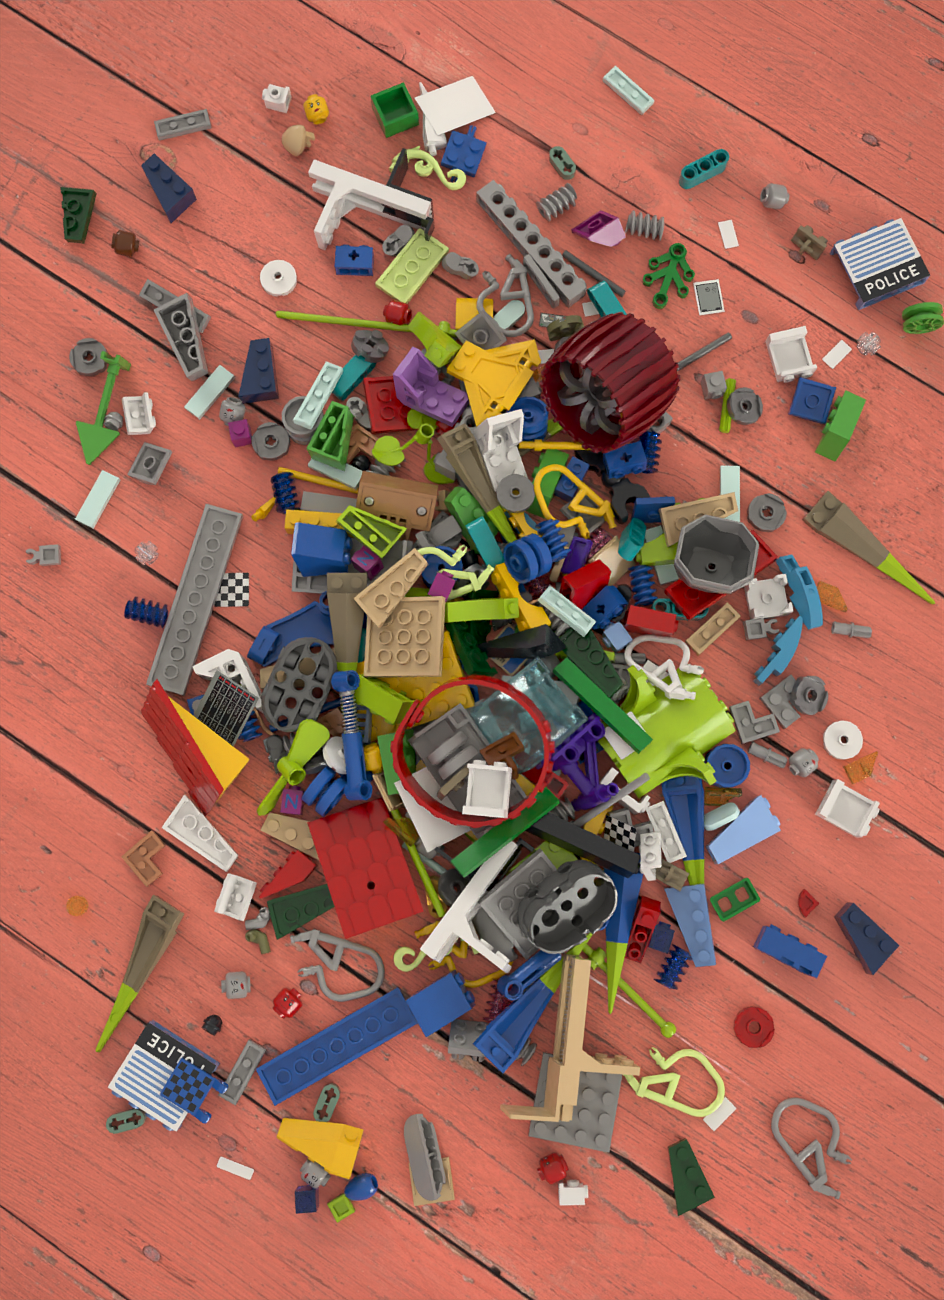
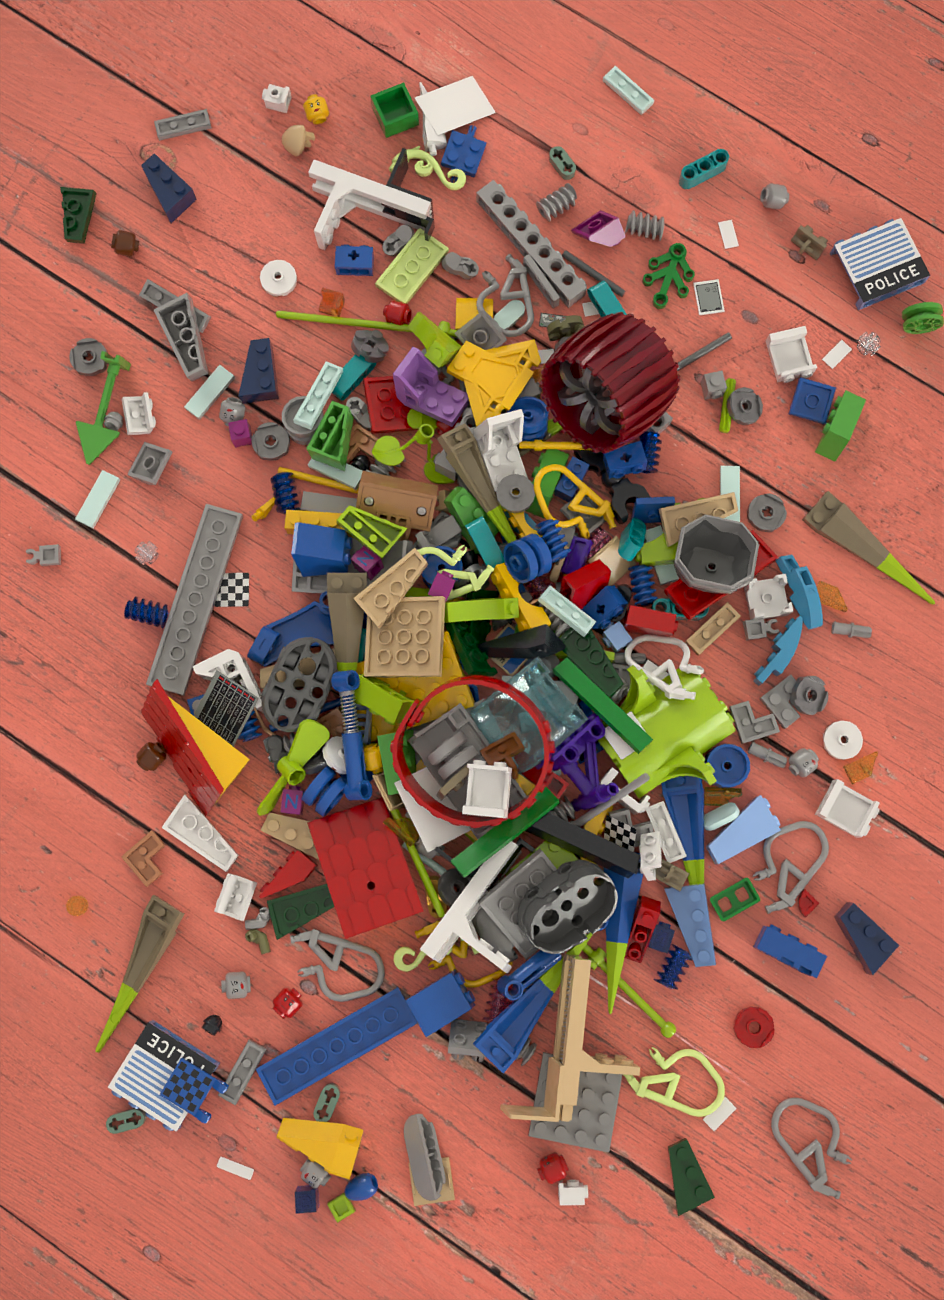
none -> reddish brown head [136,742,166,771]
none -> clear orange panel [319,288,345,317]
none -> light grey piece [753,821,829,914]

